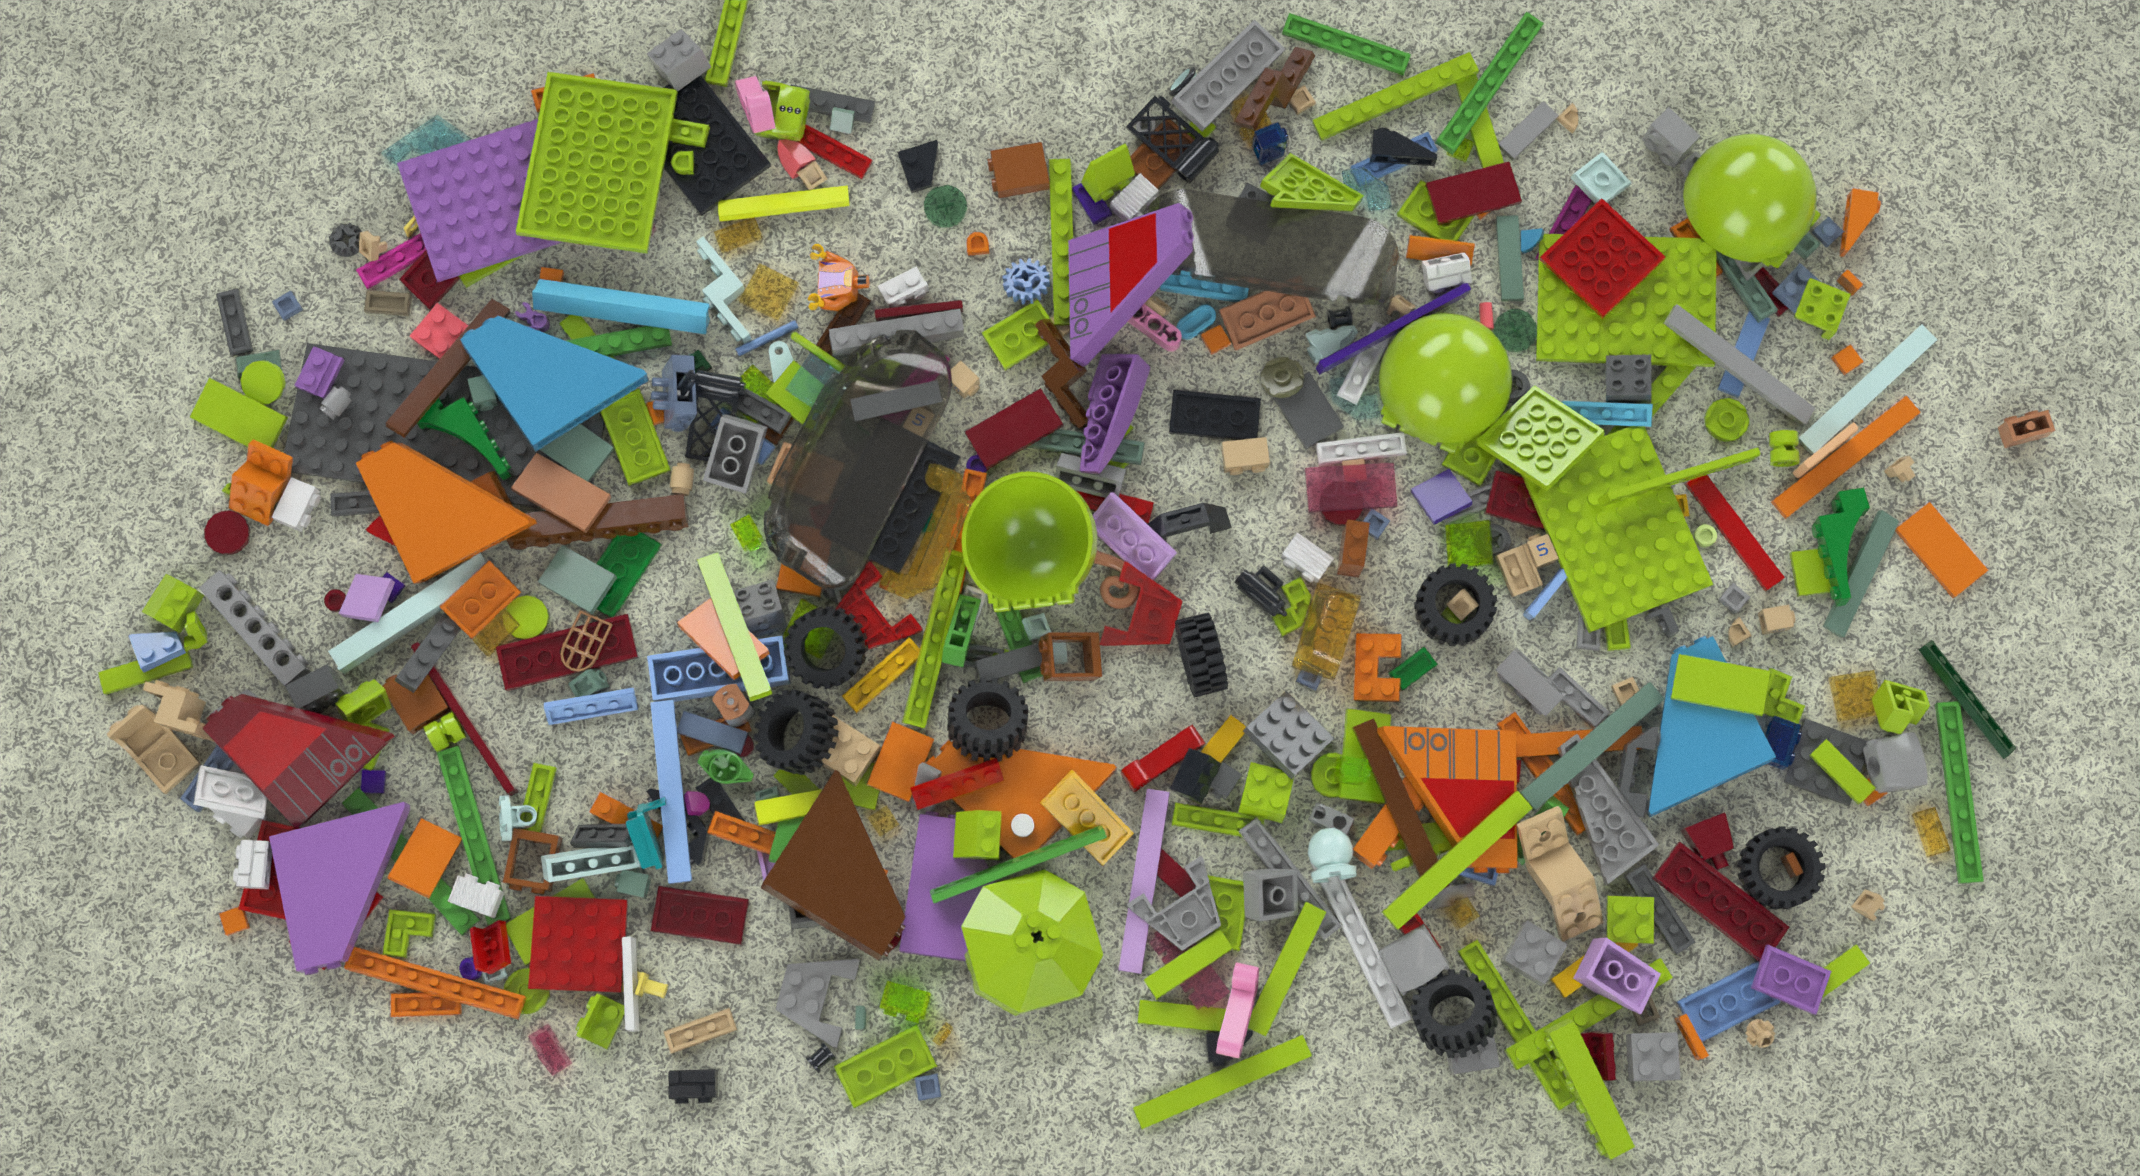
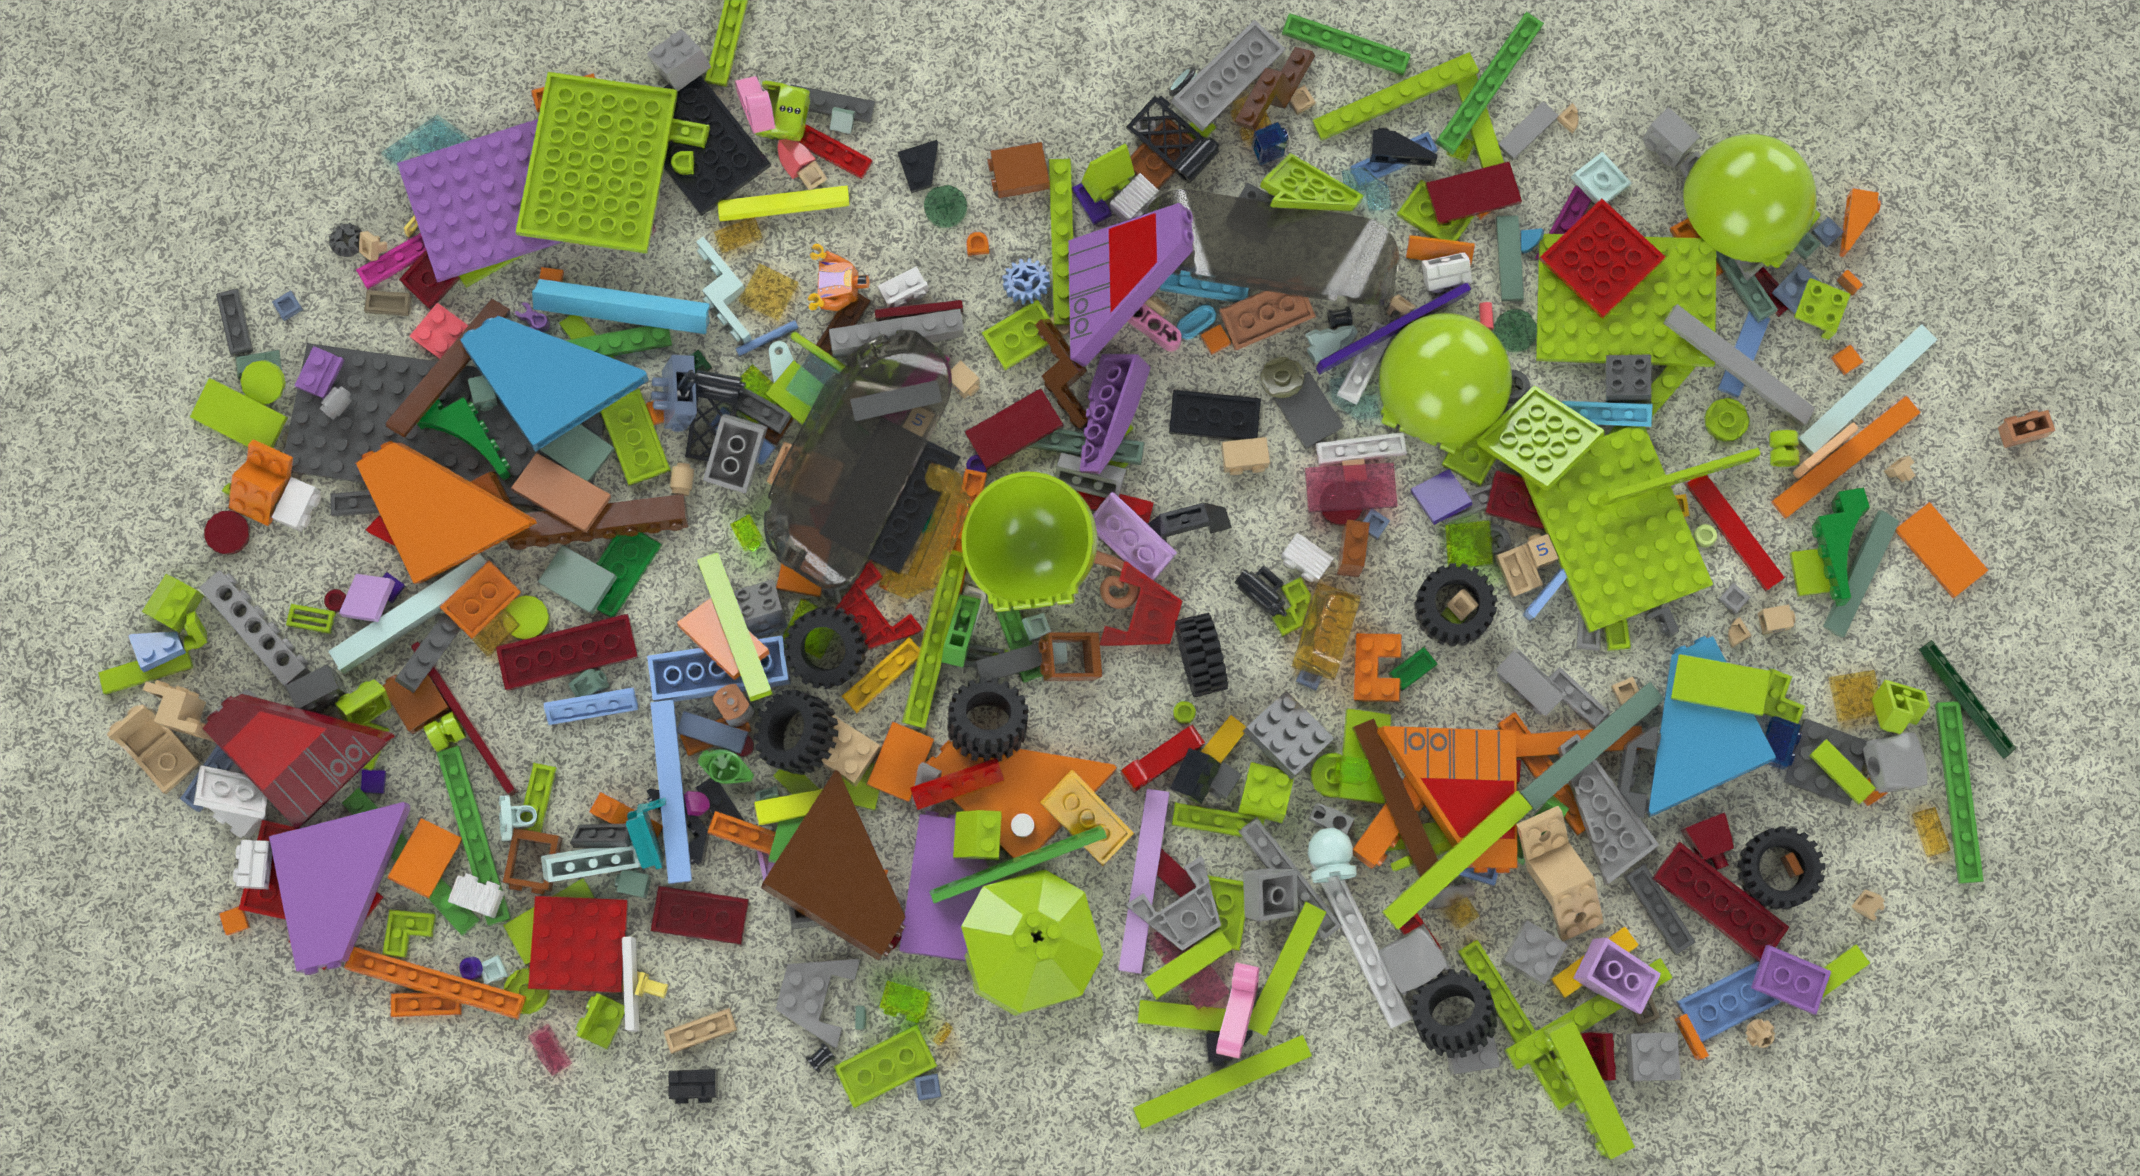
red bracket [470,920,511,974] -> none
medium nougat window [561,610,613,672] -> none
clear yellow tile [868,805,899,837] -> none
lime plate [1606,896,1654,944] -> none
none -> lime tile [286,604,336,634]
none -> lime tile [1173,701,1196,724]

